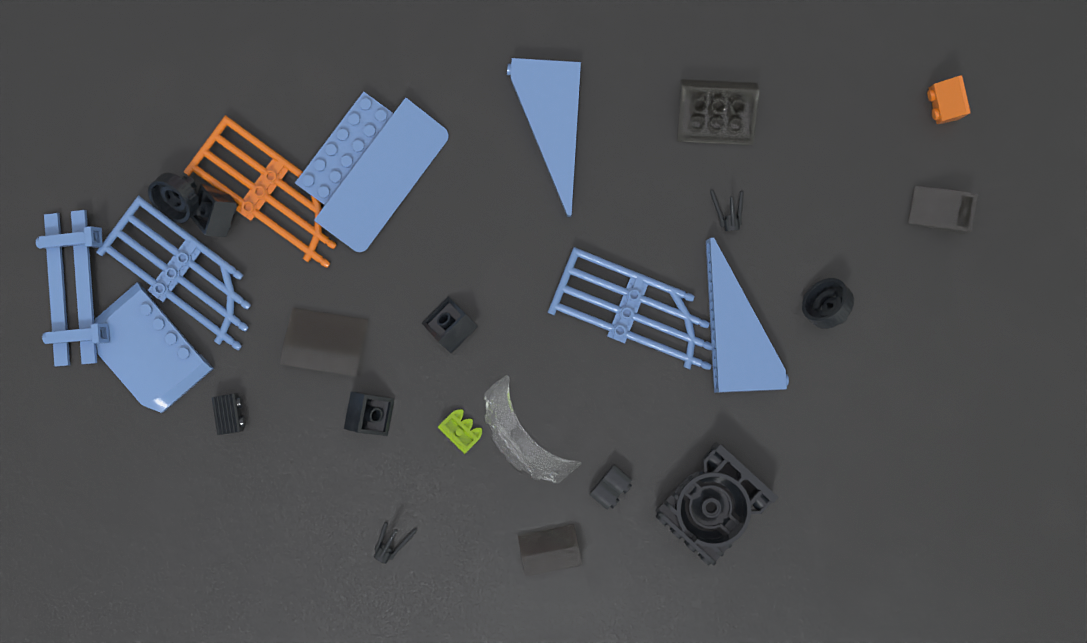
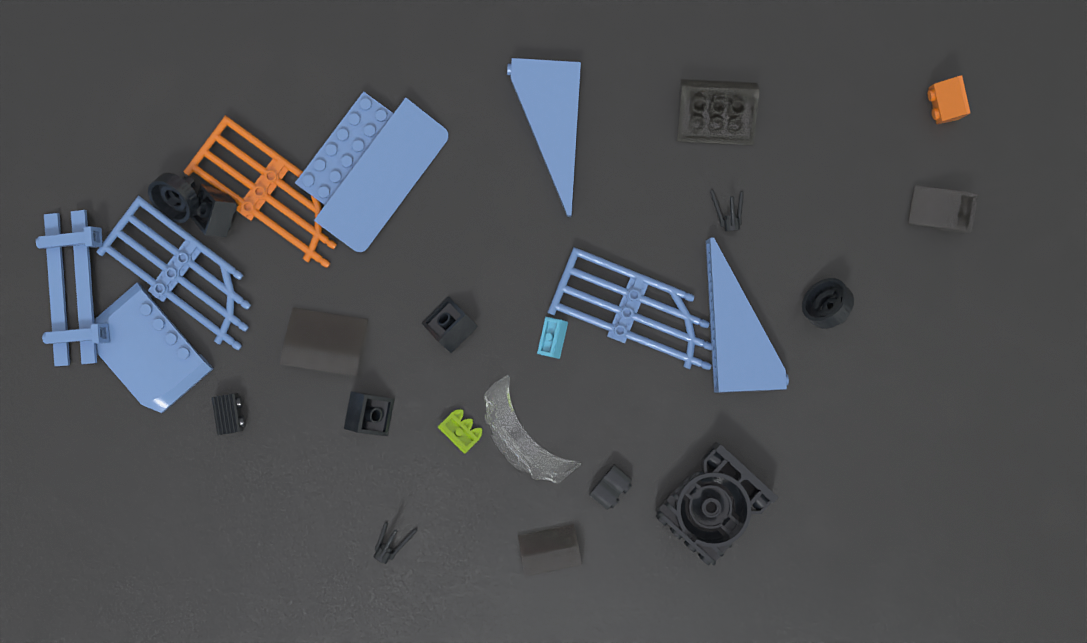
none -> medium azure slope [537,317,568,359]

